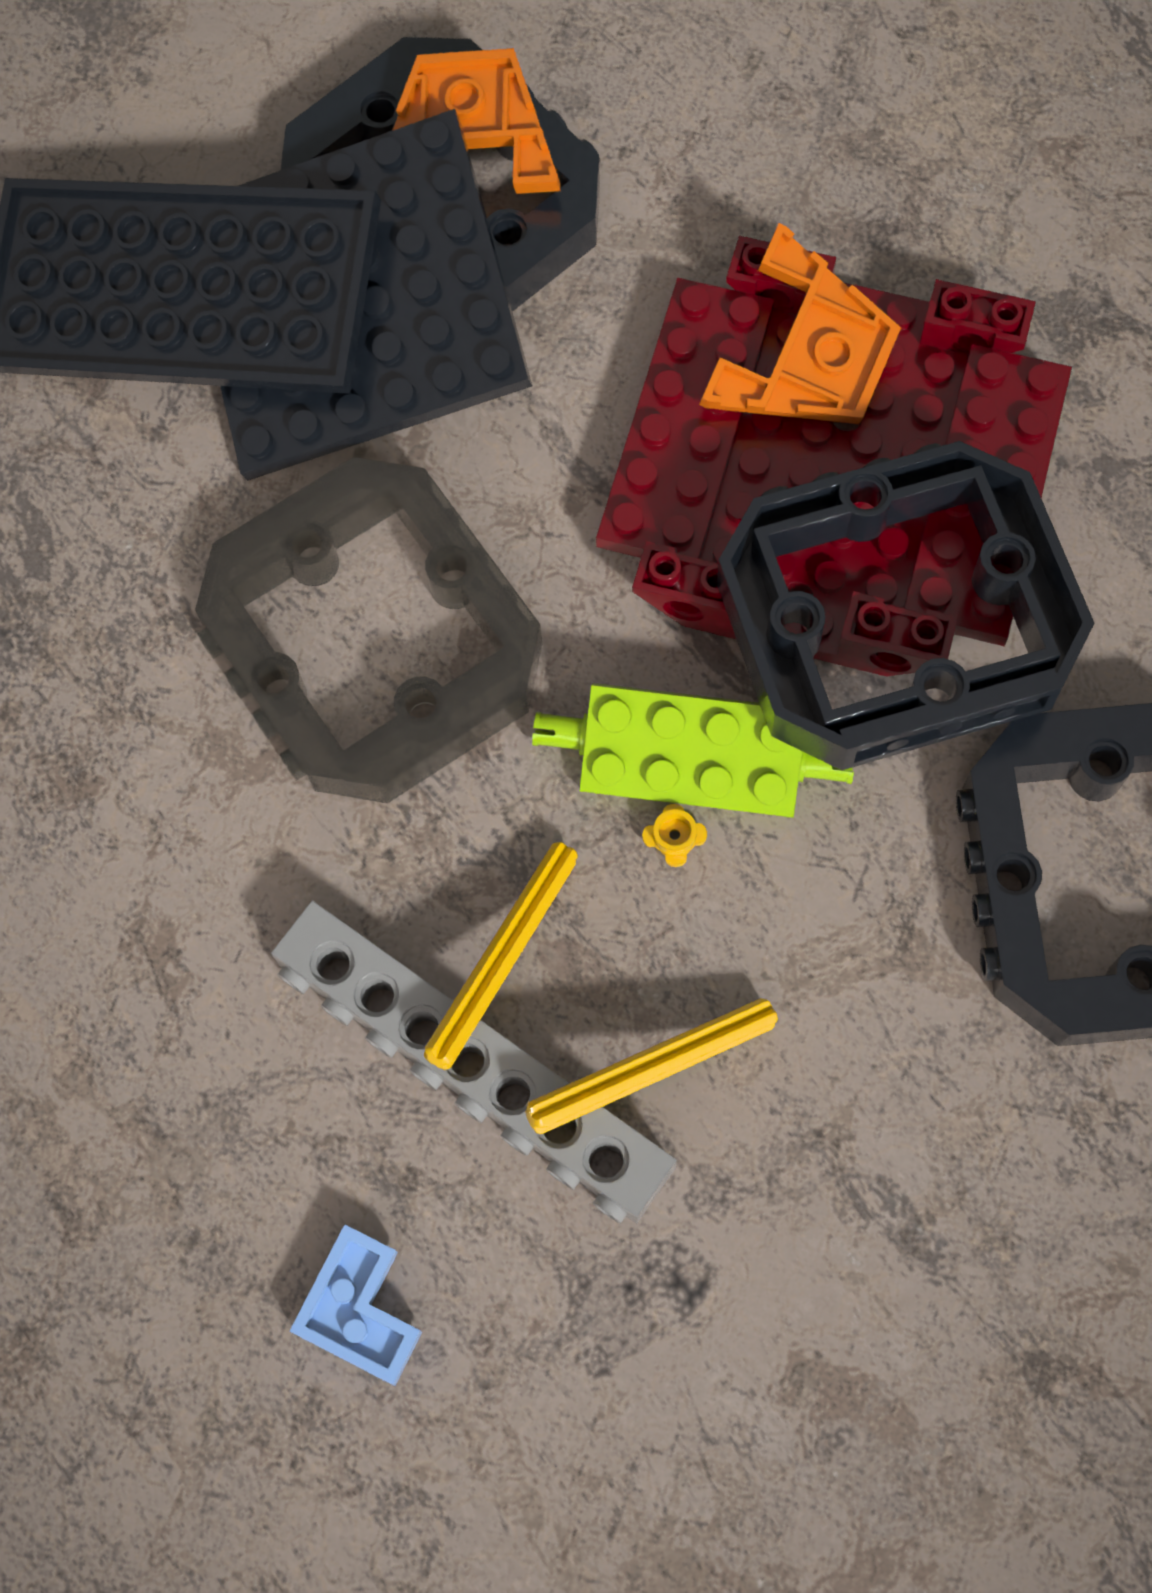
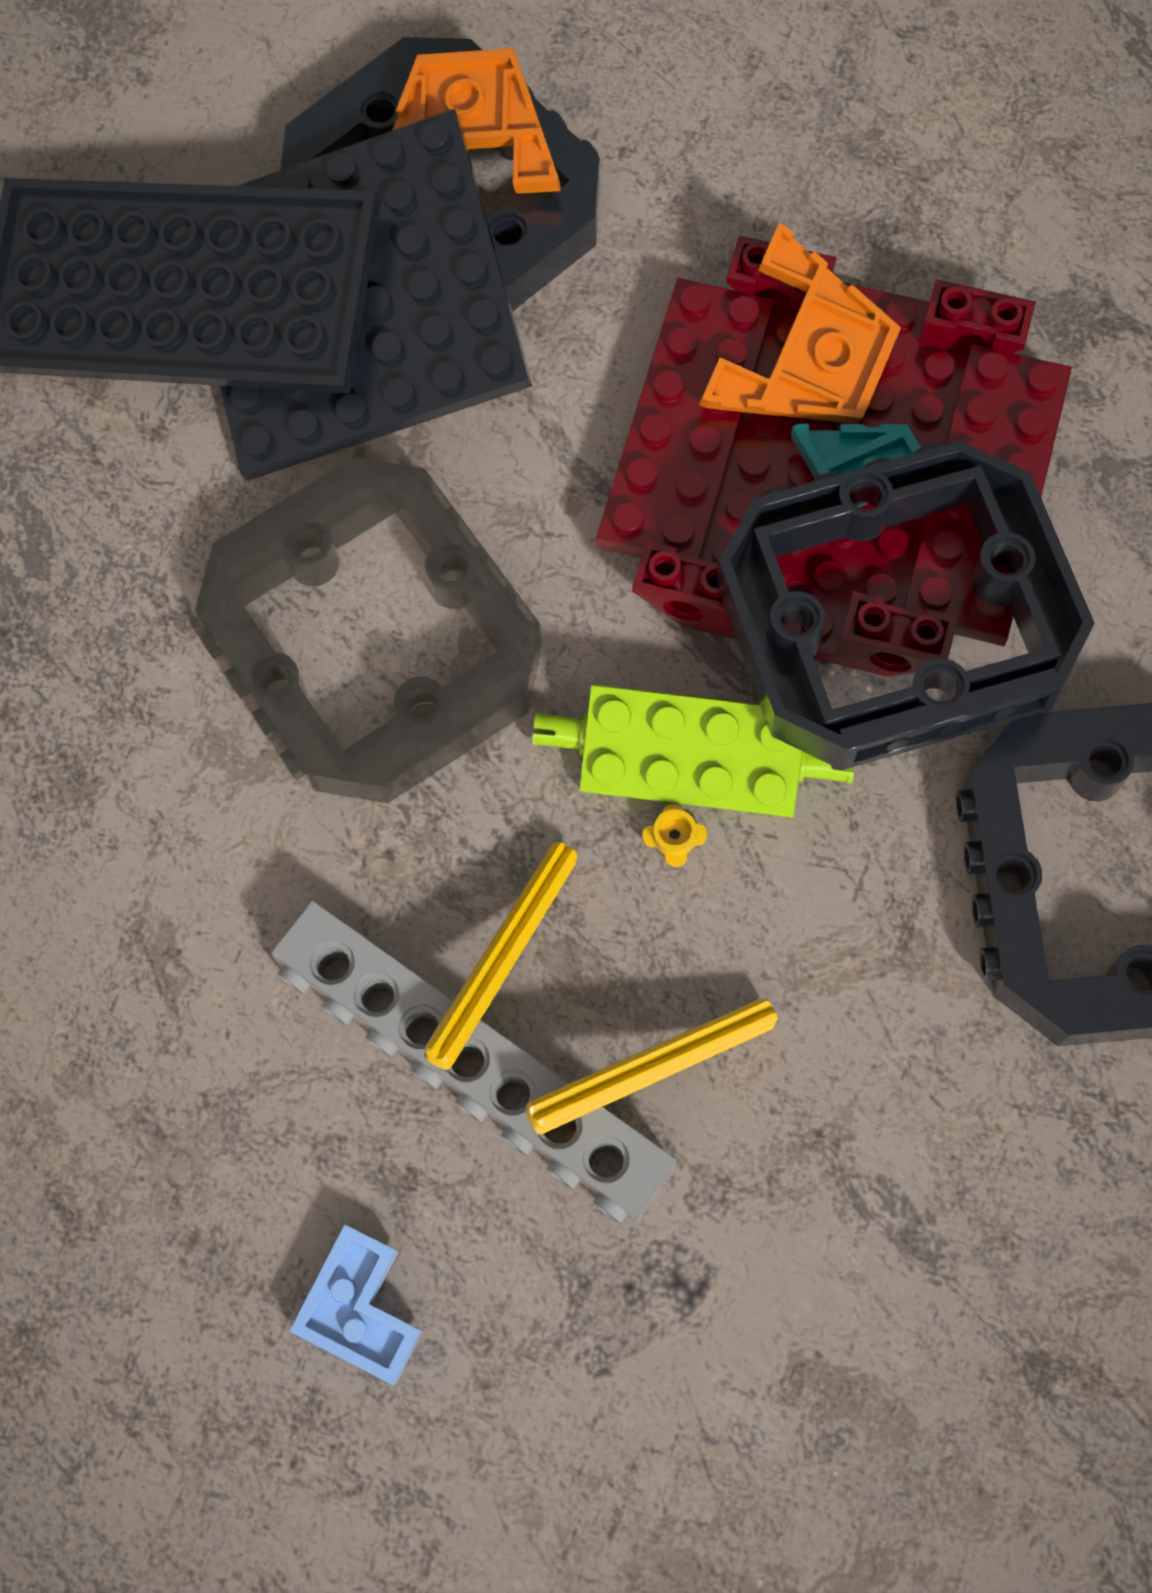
none -> teal wing [791,424,921,508]

